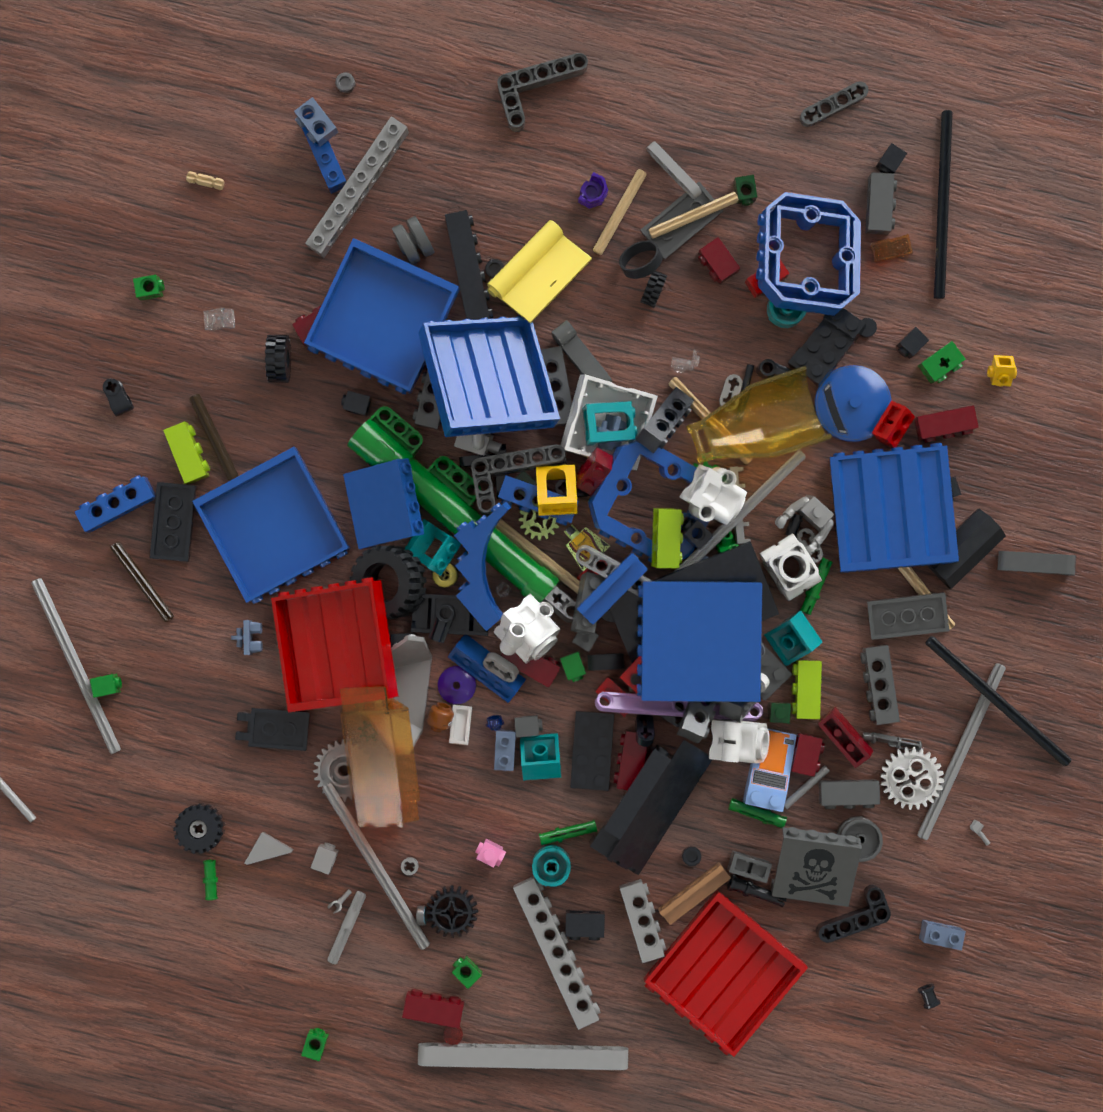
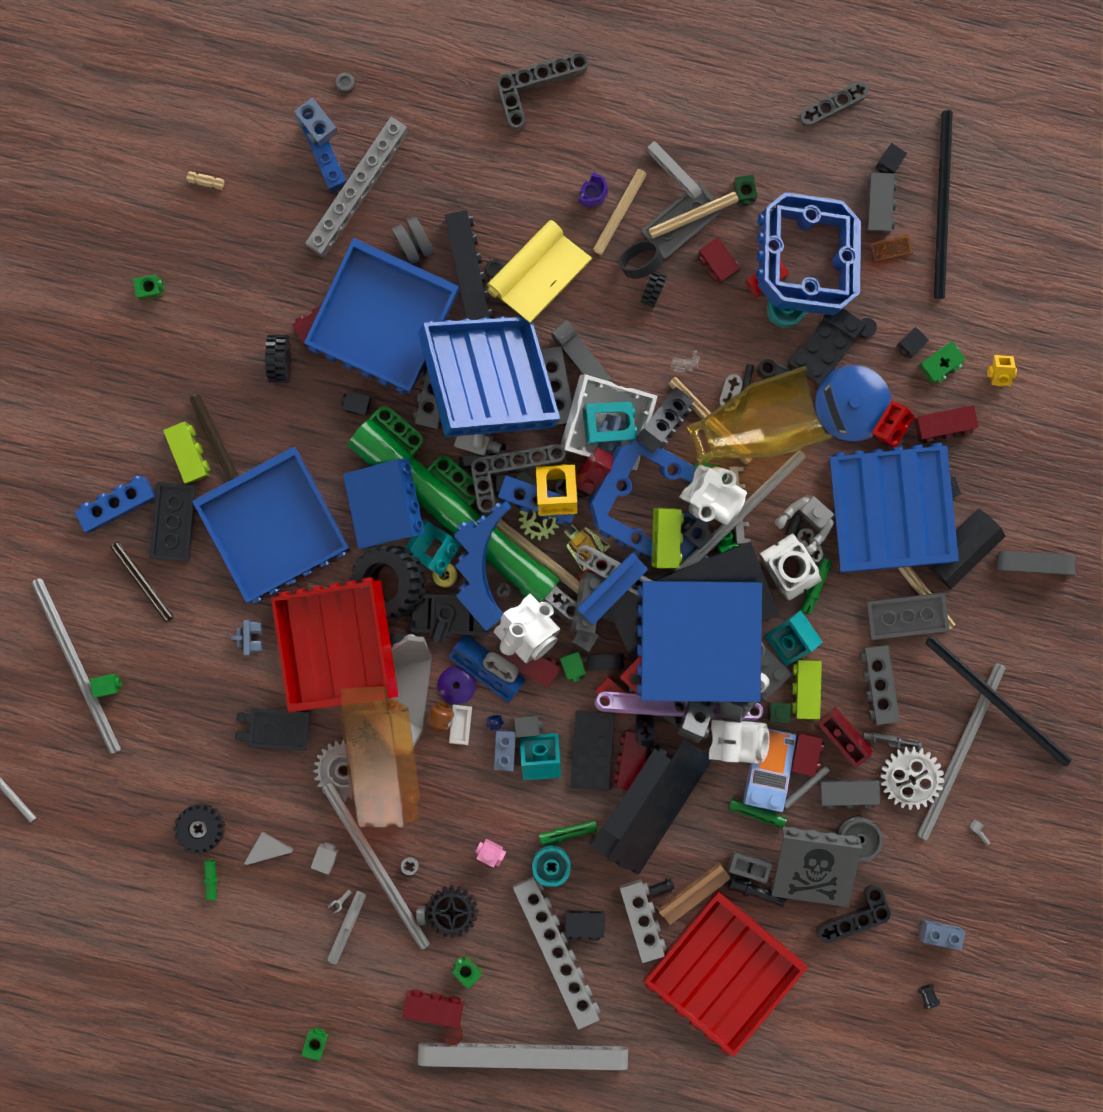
black piece [103,378,134,417] -> none
clear bracket [203,308,235,331] -> none
black tile [682,846,702,866] -> none
none -> black pin [649,878,675,898]

